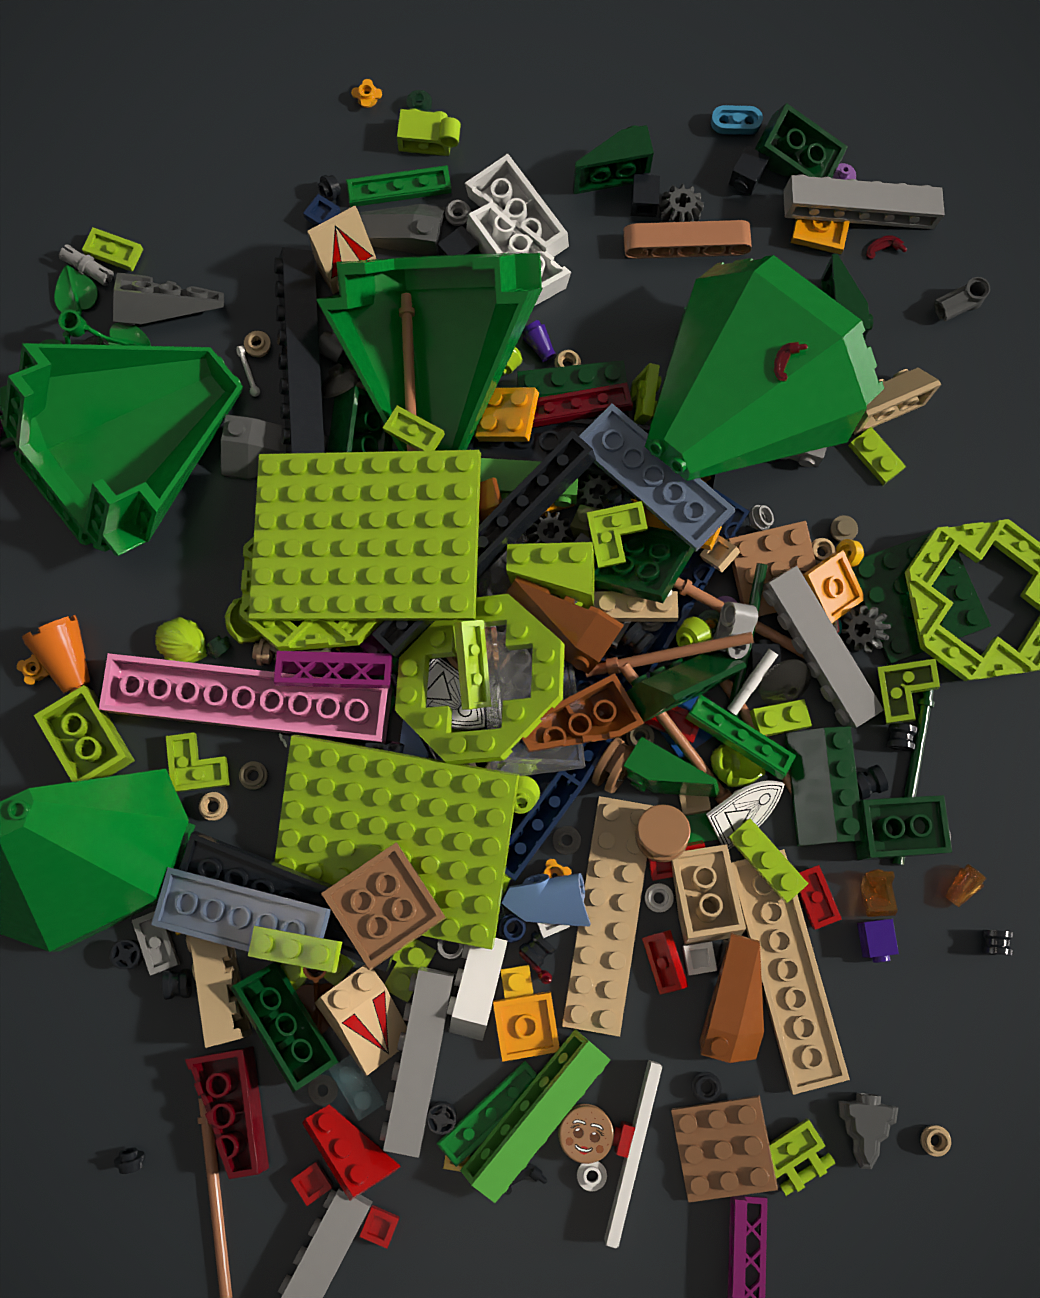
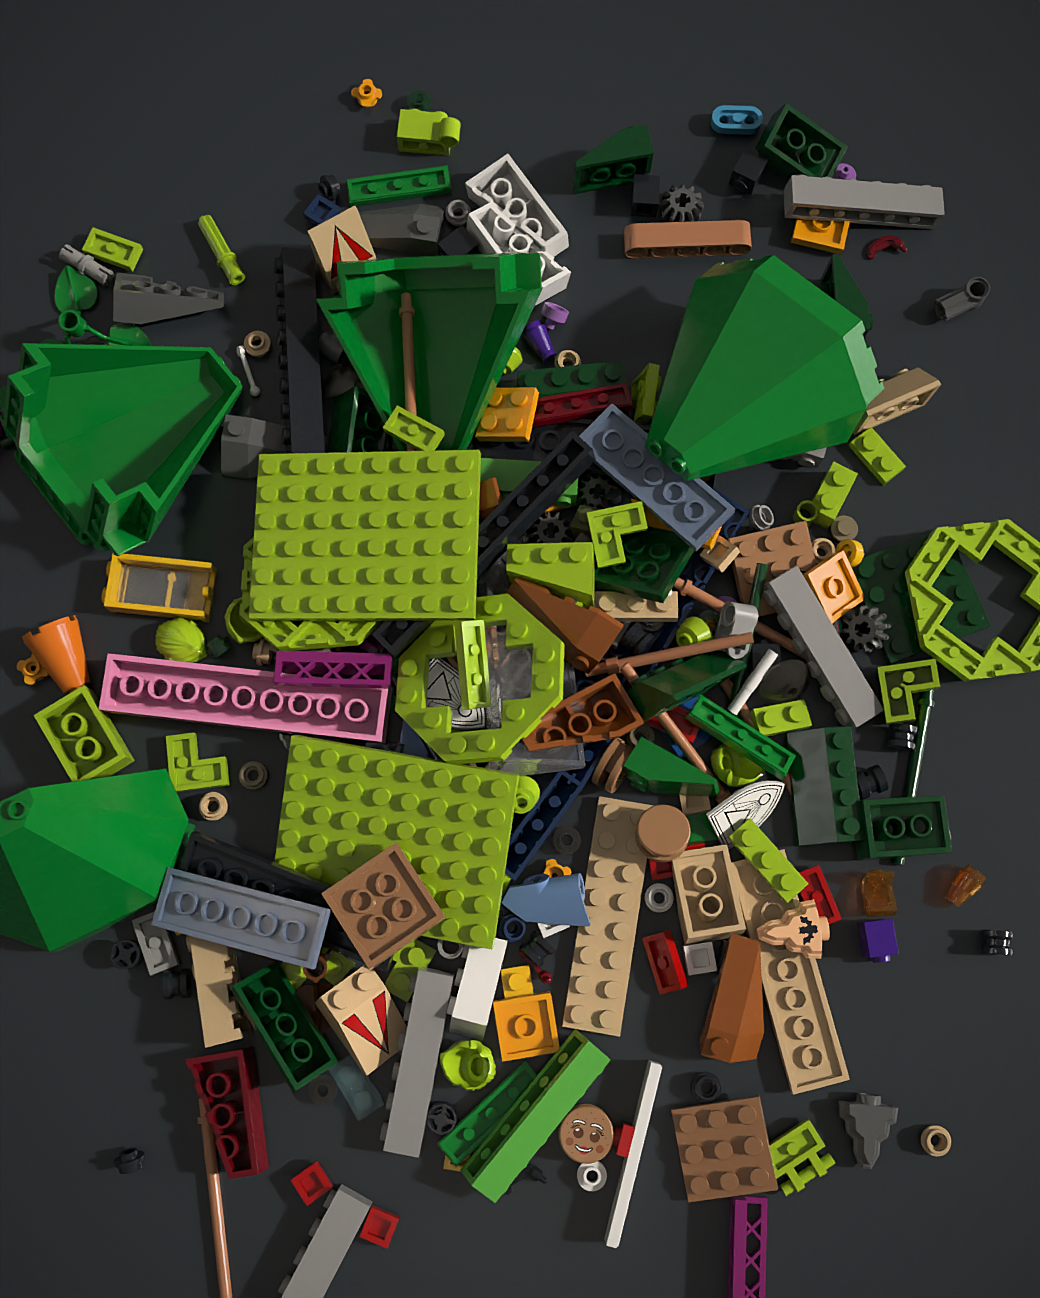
lime plate [248,926,342,973] -> none
red wing [302,1104,401,1201] -> none
dark red piece [774,342,808,382] -> none
none -> door [102,554,217,623]
none -> lime axle [198,215,245,285]
none -> lime hair [439,1040,496,1091]
none -> medium lavender tile [541,302,569,329]
none -> light nougat rock [756,899,830,959]
none -> lime hinge [792,462,858,529]

